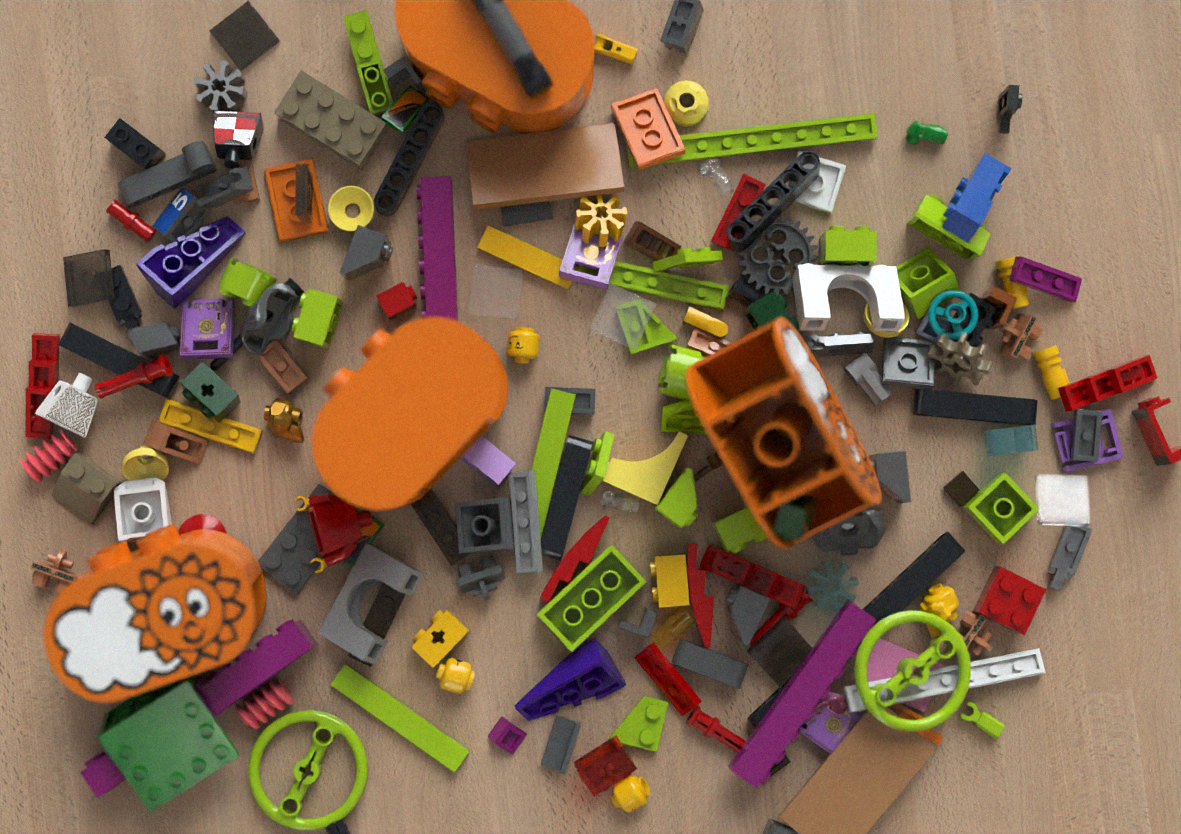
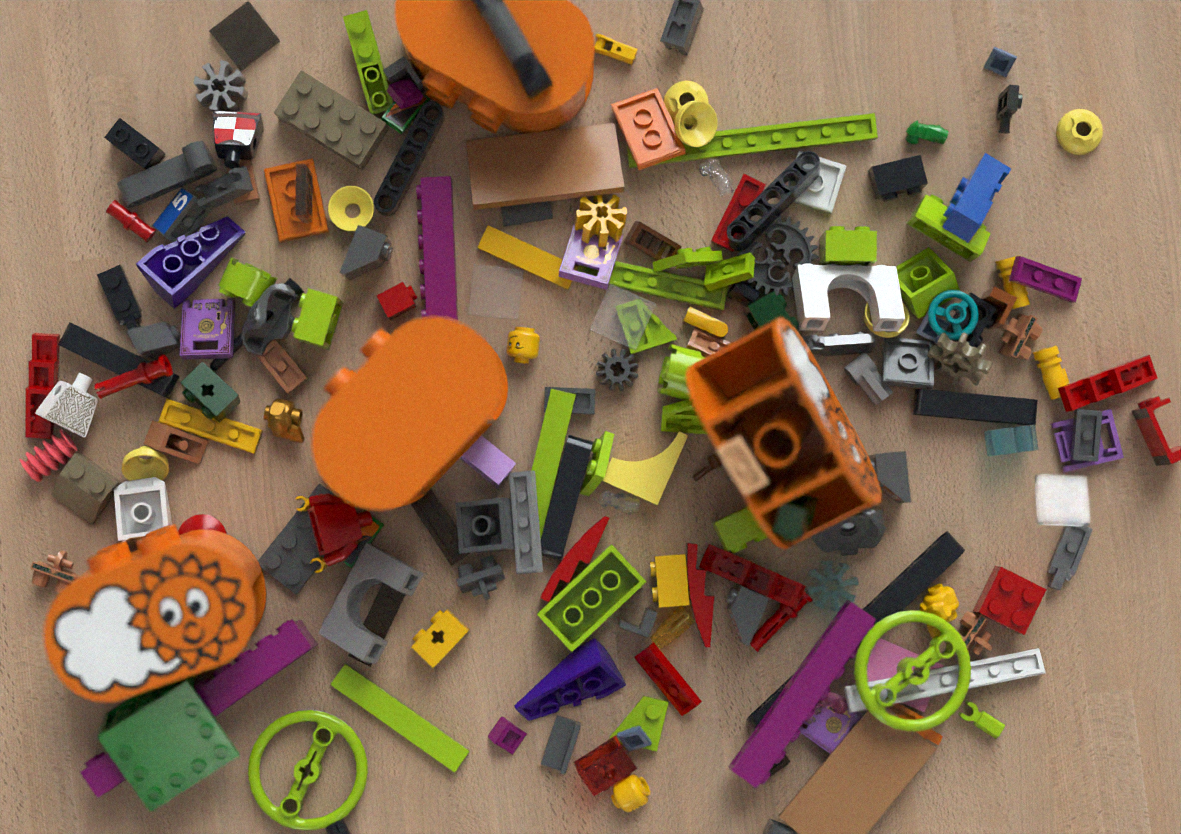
clear smoke tile [63,249,115,307] -> none
coral piece [235,678,294,729] -> none
yellow head [435,657,475,694] -> none
lime slope [654,467,698,528] -> none
dark grey beam [671,638,749,689] -> none
red pin [685,706,746,753] -> none
clear smoke tile [746,616,812,687] -> none
dark brown tile [943,471,979,507] -> none
lime brick [962,472,1040,544] -> none
none -> magenta plate [387,77,423,109]
none -> dark grey gear [596,349,639,391]
none -> sand blue slope [617,726,652,752]
none -> light yellow piece [675,101,717,147]
none -> lime plate [704,252,755,291]
none -> light nougat plate [717,435,768,496]
none -> black brick [868,155,928,202]
none -> sand blue slope [984,47,1017,77]
none -> light yellow piece [1056,109,1103,155]

